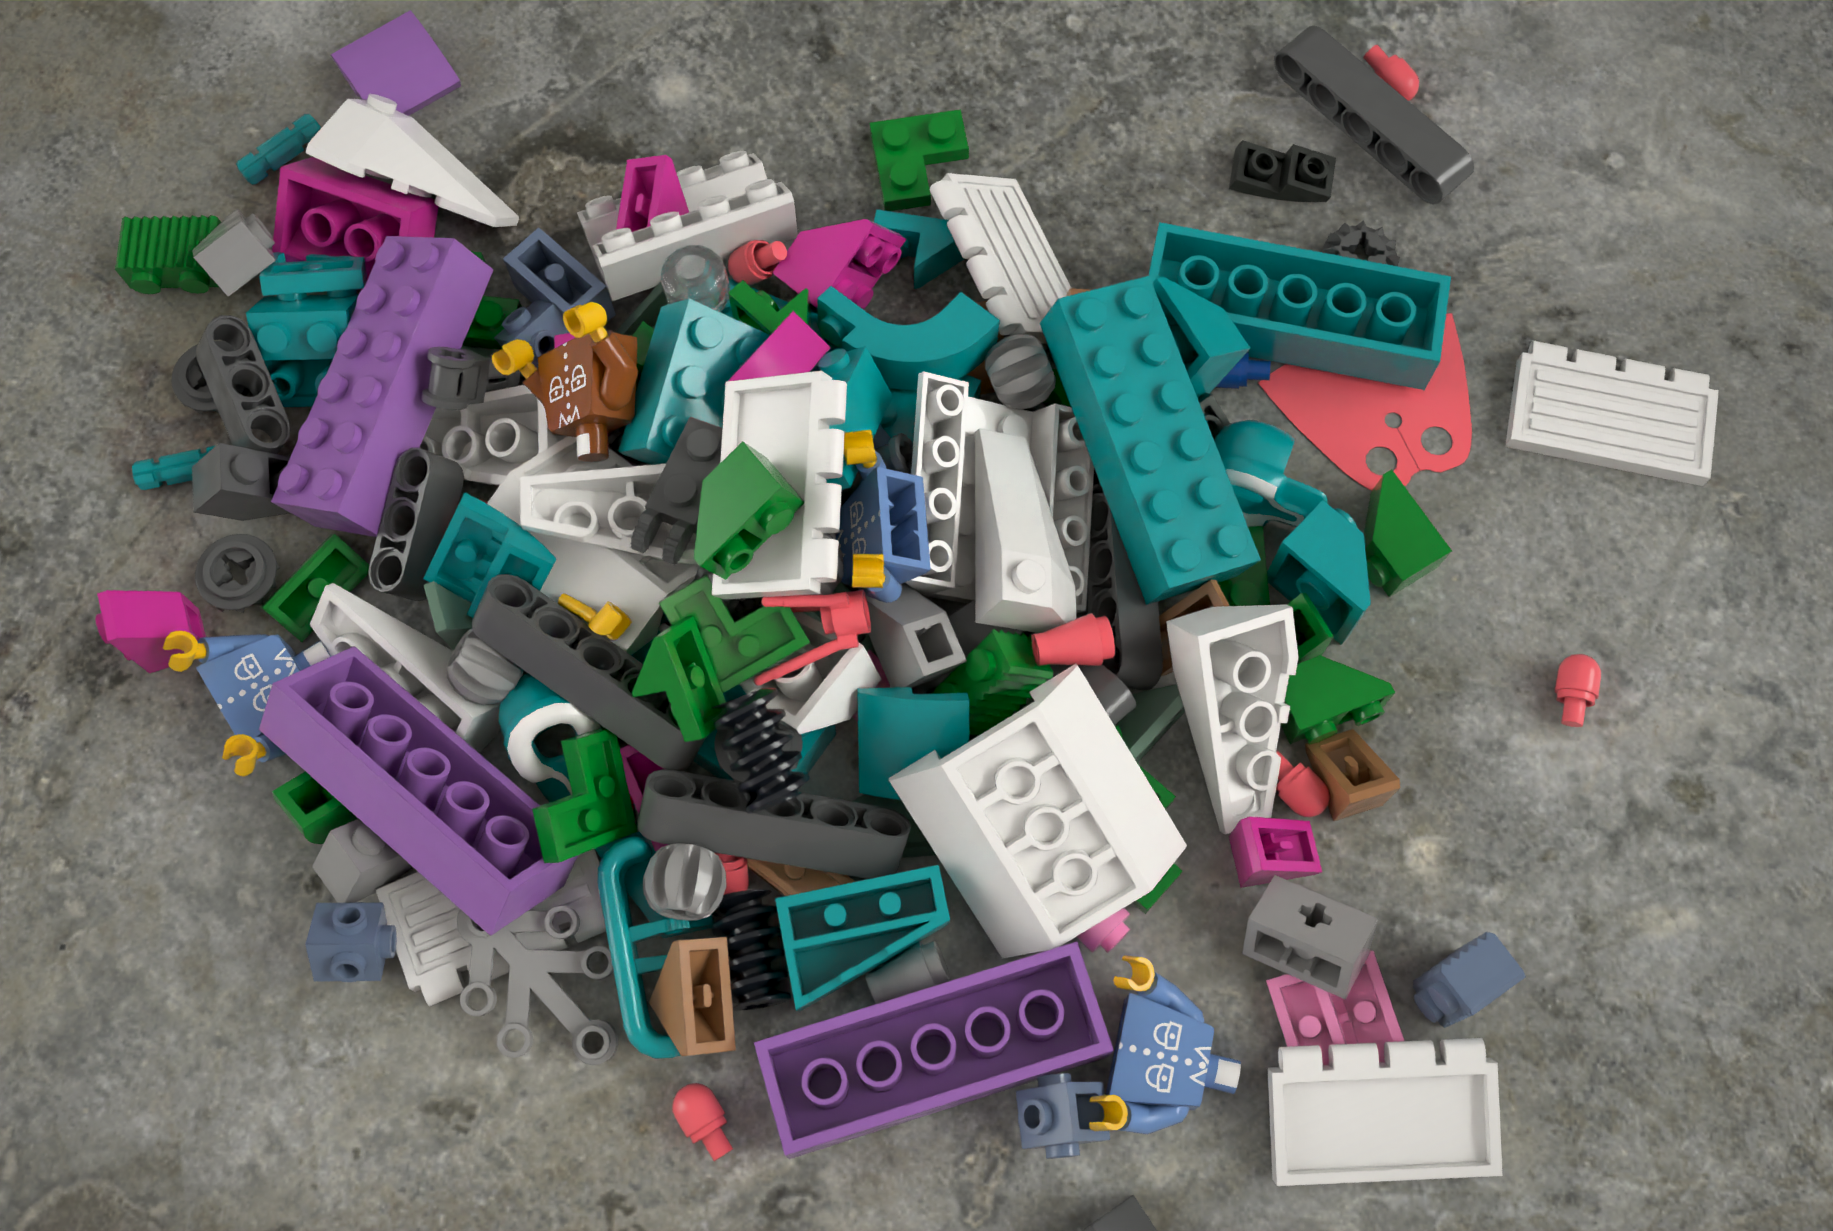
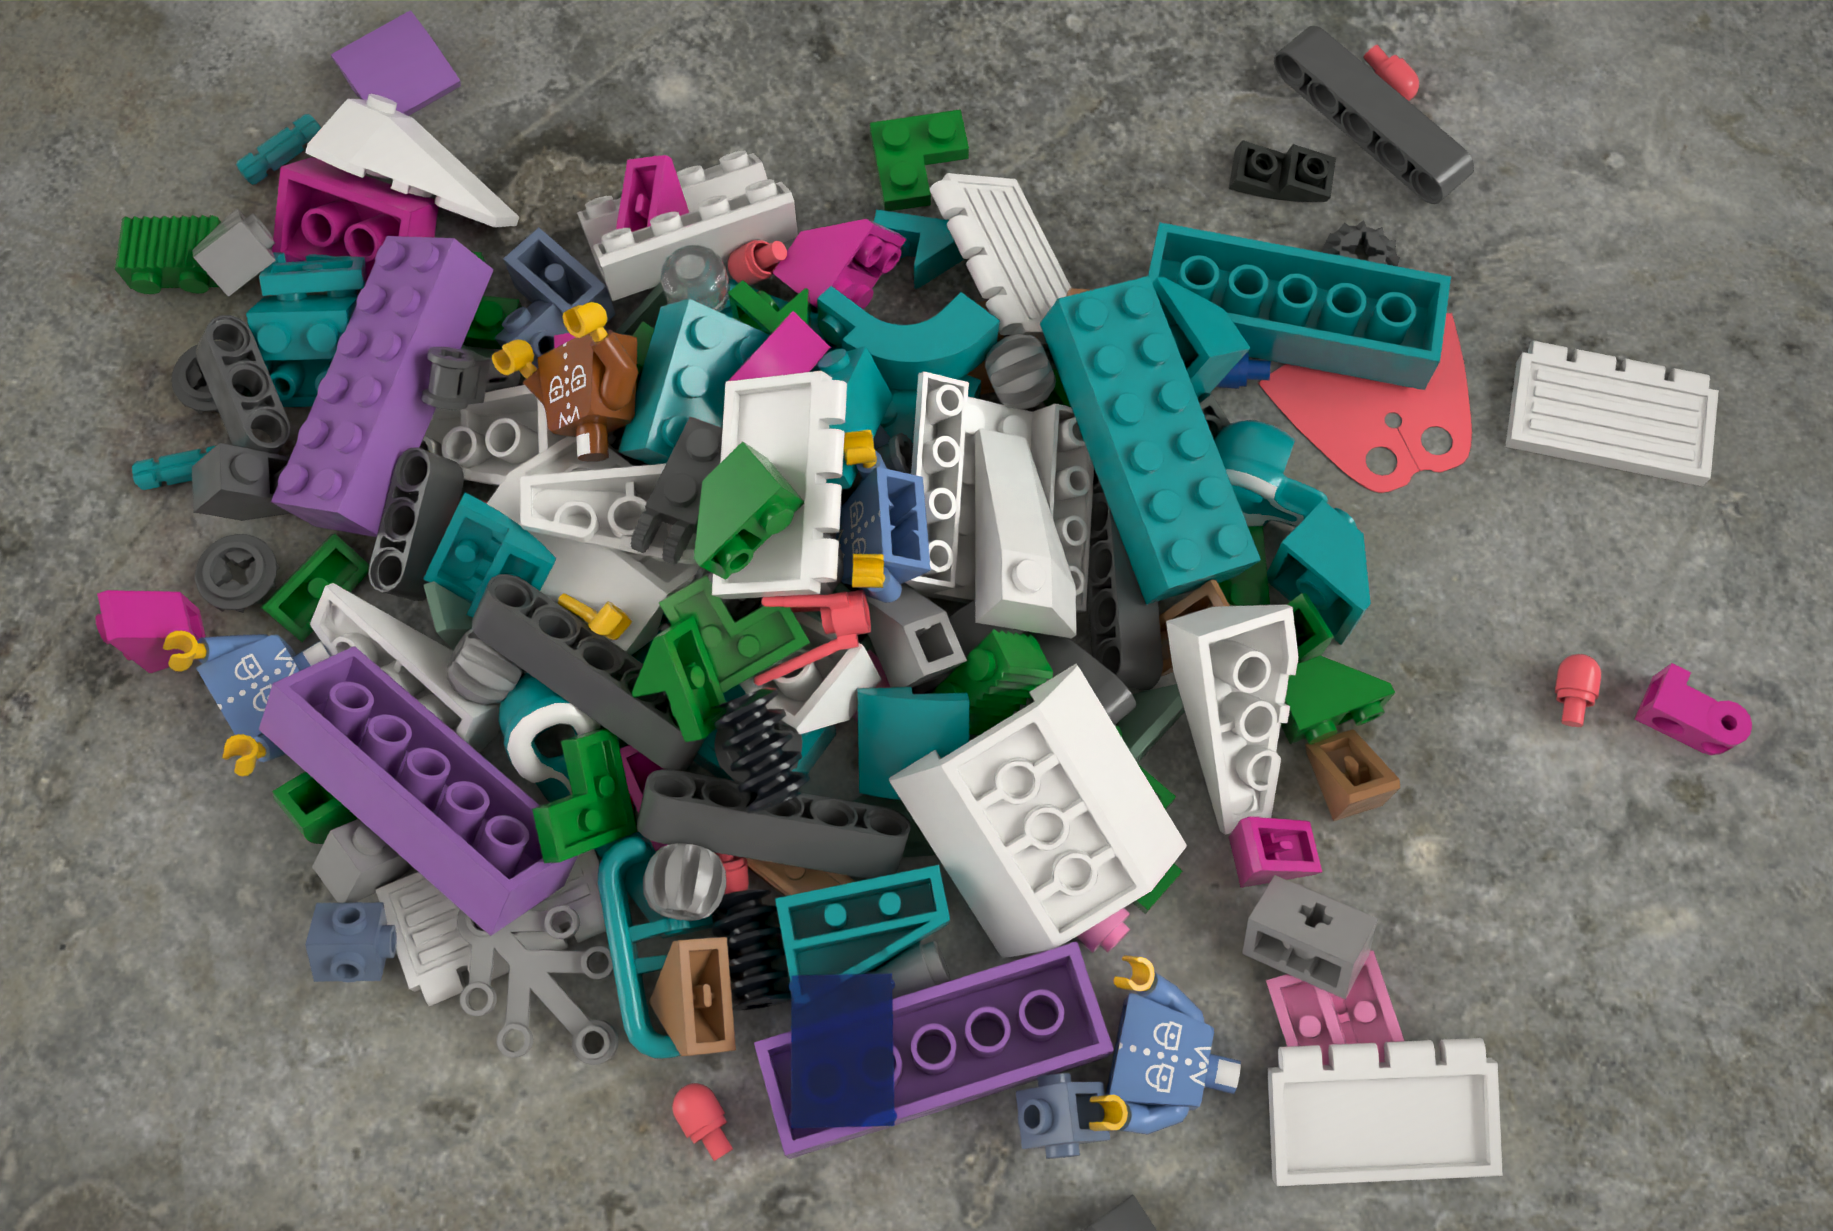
coral cone [1032,613,1115,666] -> none
coral cylinder [1276,751,1330,817] -> none
green slope [1364,469,1452,597] -> none
sand blue brick [1413,932,1526,1028] -> none
none -> clear blue piece [789,974,897,1129]
none -> dark pink leg [1634,663,1752,755]

